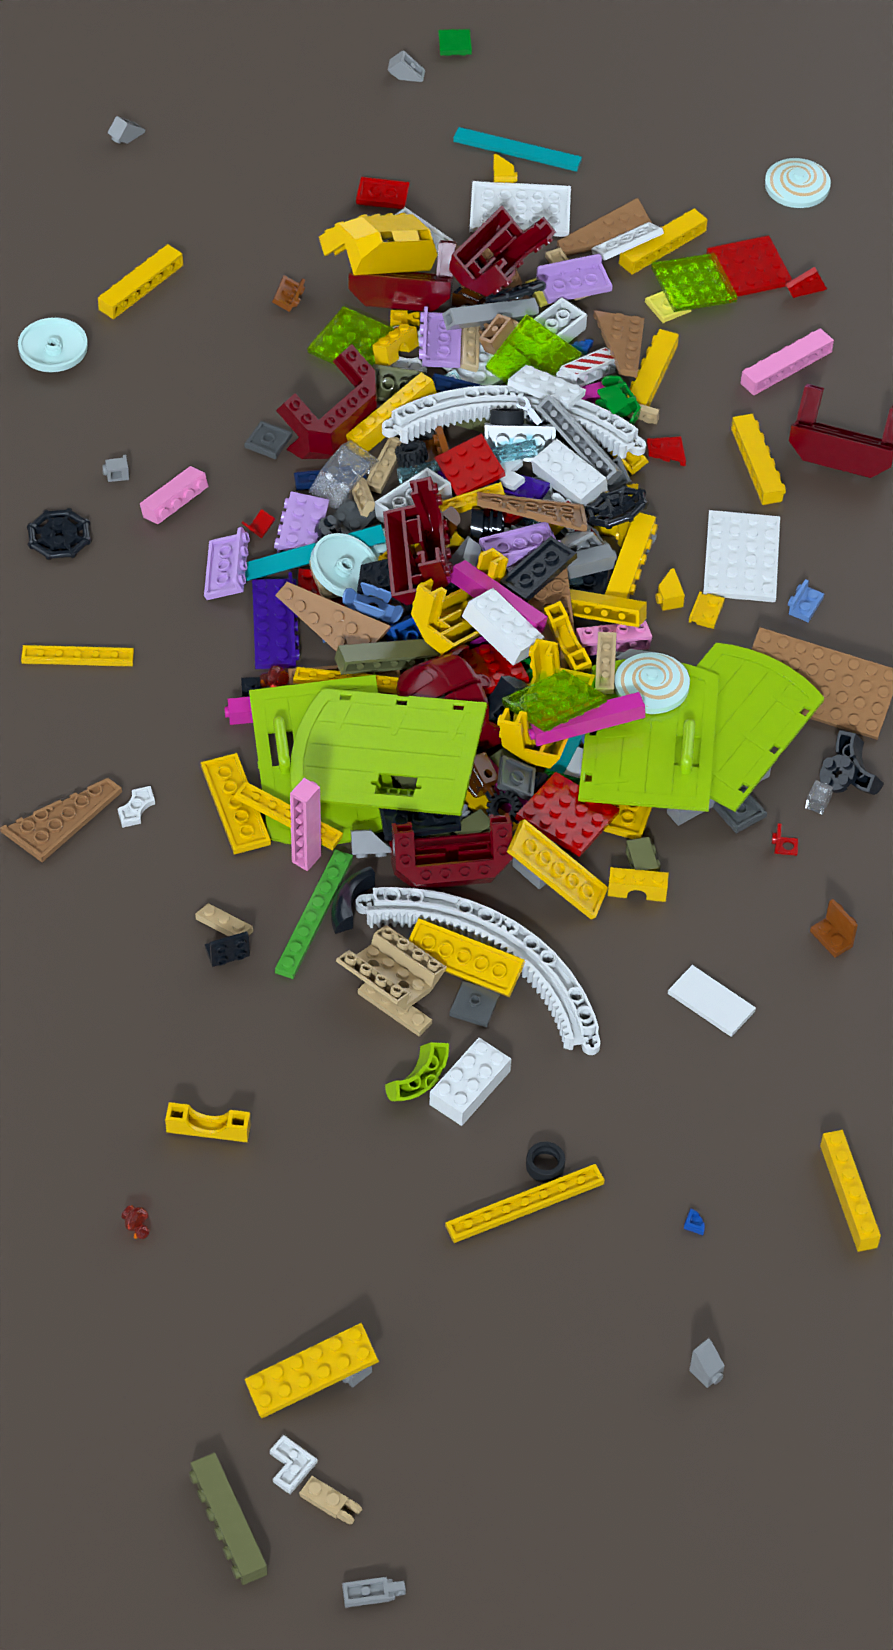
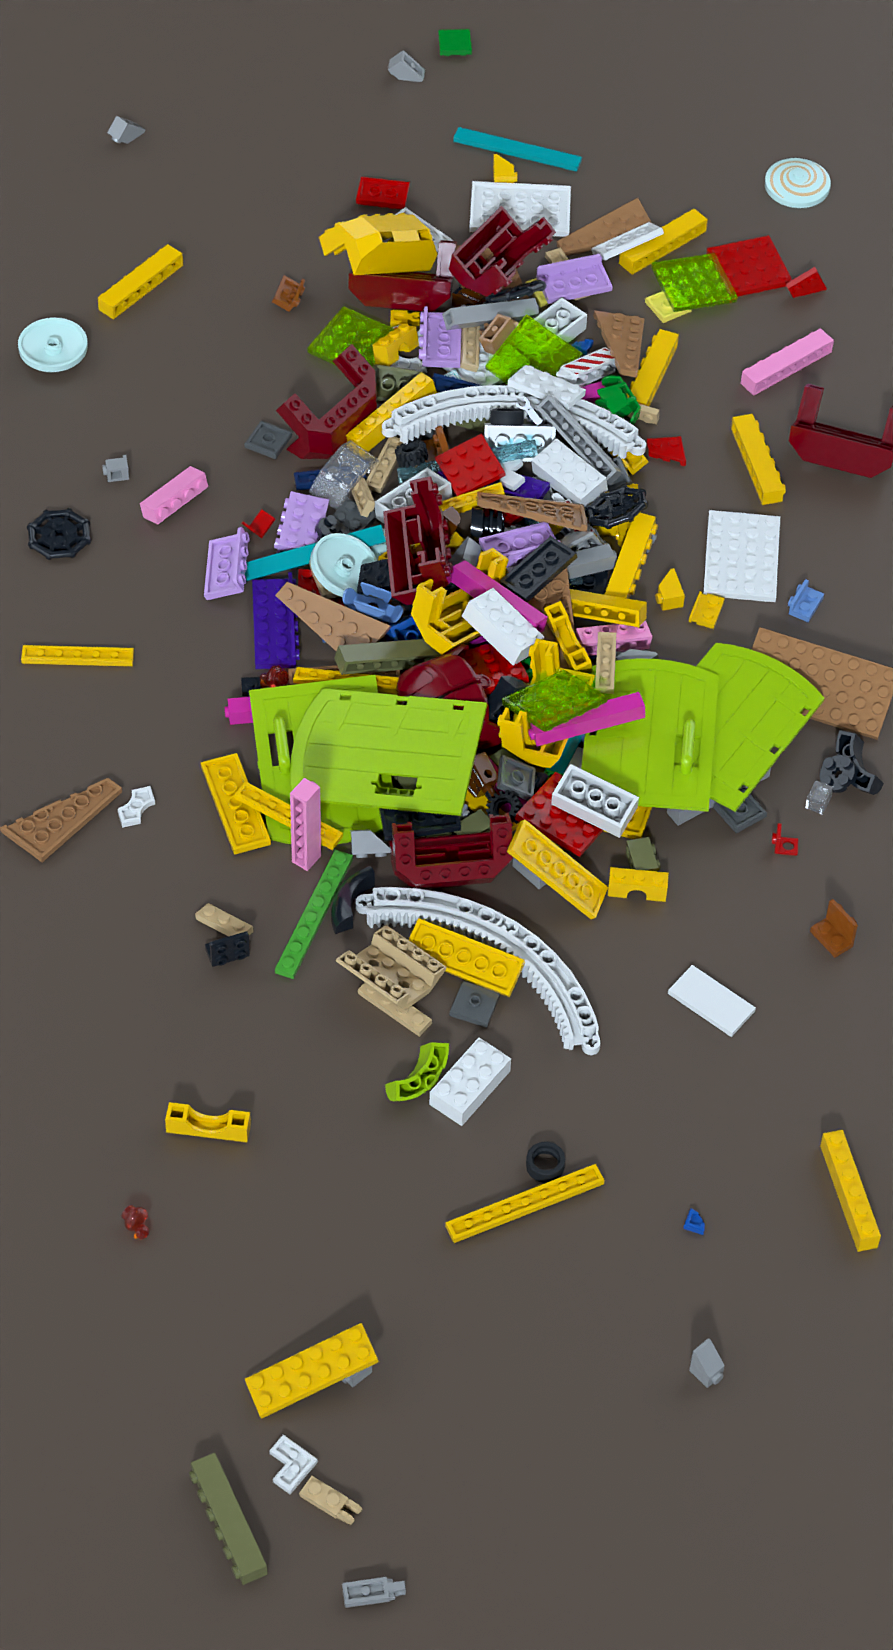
light aqua dish [614,652,690,714] -> none
none -> white brick [551,764,639,838]

